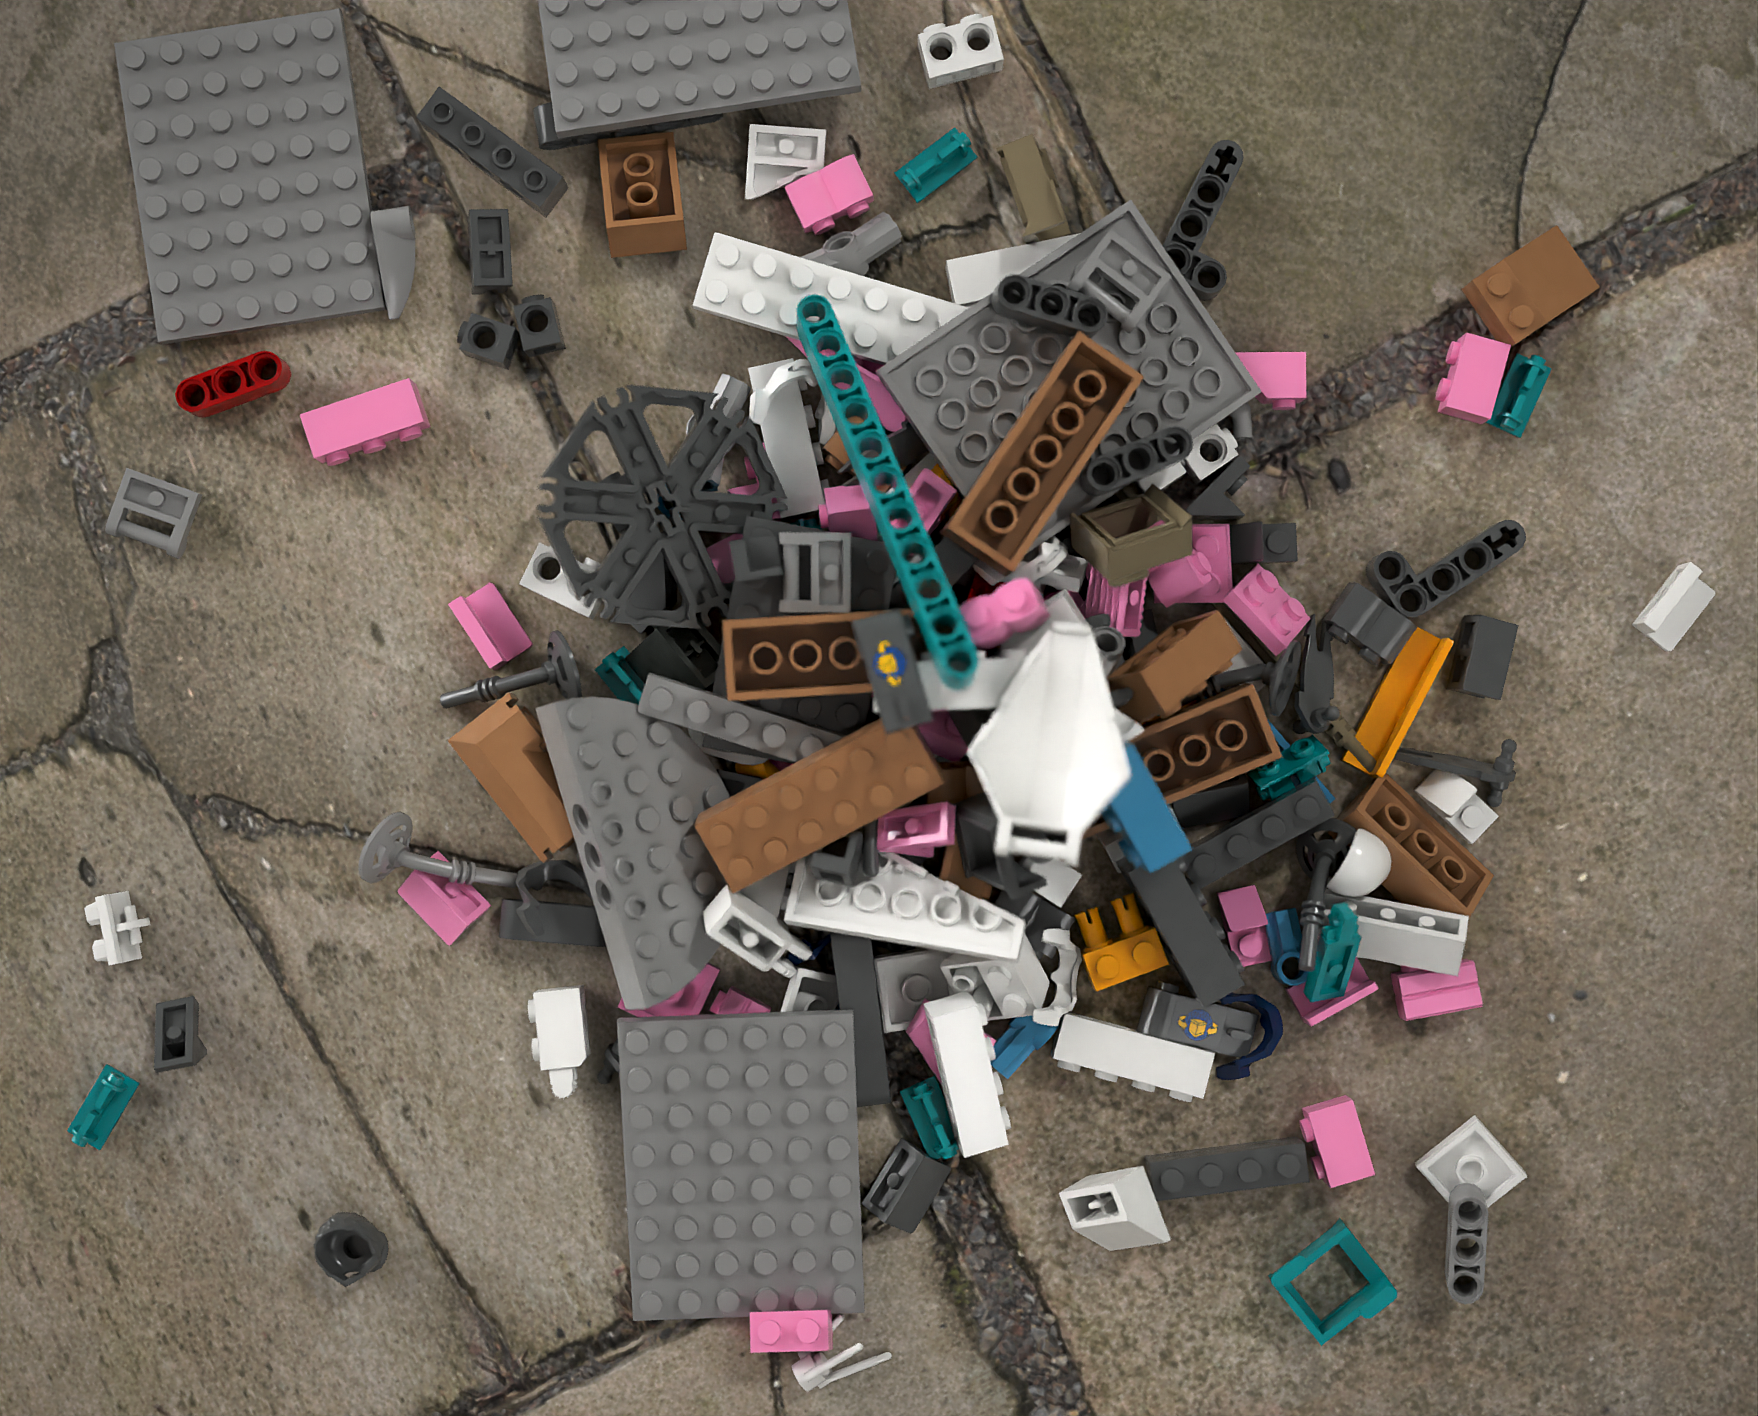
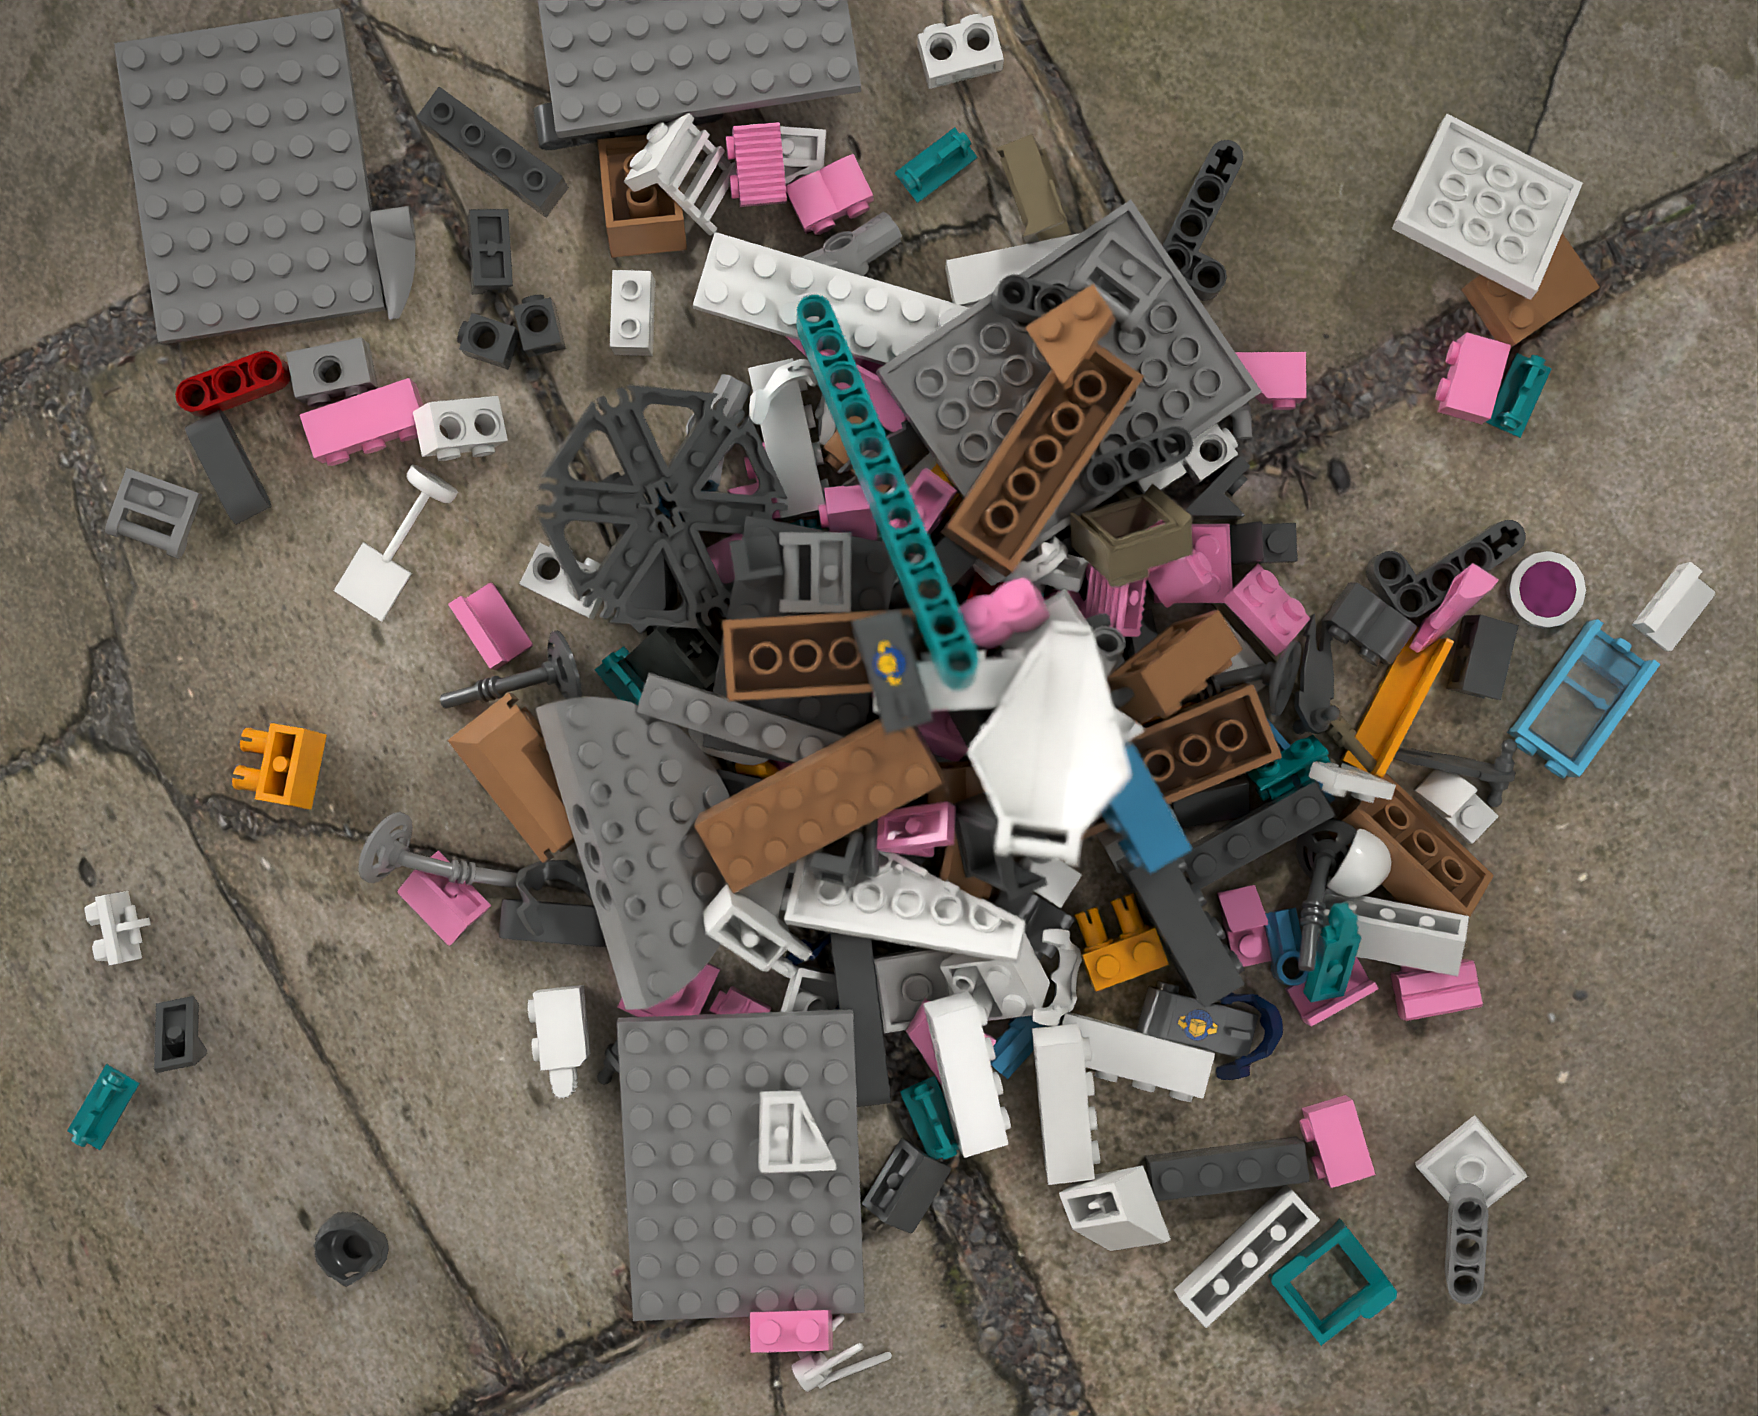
none -> dark grey beam [185,409,271,525]
none -> light orange brick [232,723,327,810]
none -> light grey brick [286,337,378,407]
none -> white piece [334,464,458,622]
none -> white brick [413,396,508,461]
none -> white brick [610,270,655,356]
none -> white plate [624,113,736,236]
none -> bright pink brick [726,122,787,207]
none -> white wing [759,1091,836,1173]
none -> medium nougat wing [1025,284,1116,390]
none -> white brick [1032,1023,1100,1185]
none -> white brick [1174,1185,1320,1328]
none -> white wing [1308,762,1396,803]
none -> white plate [1392,114,1583,300]
none -> bright pink slope [1409,563,1499,653]
none -> tile [1506,551,1586,628]
none -> door [1507,619,1660,779]

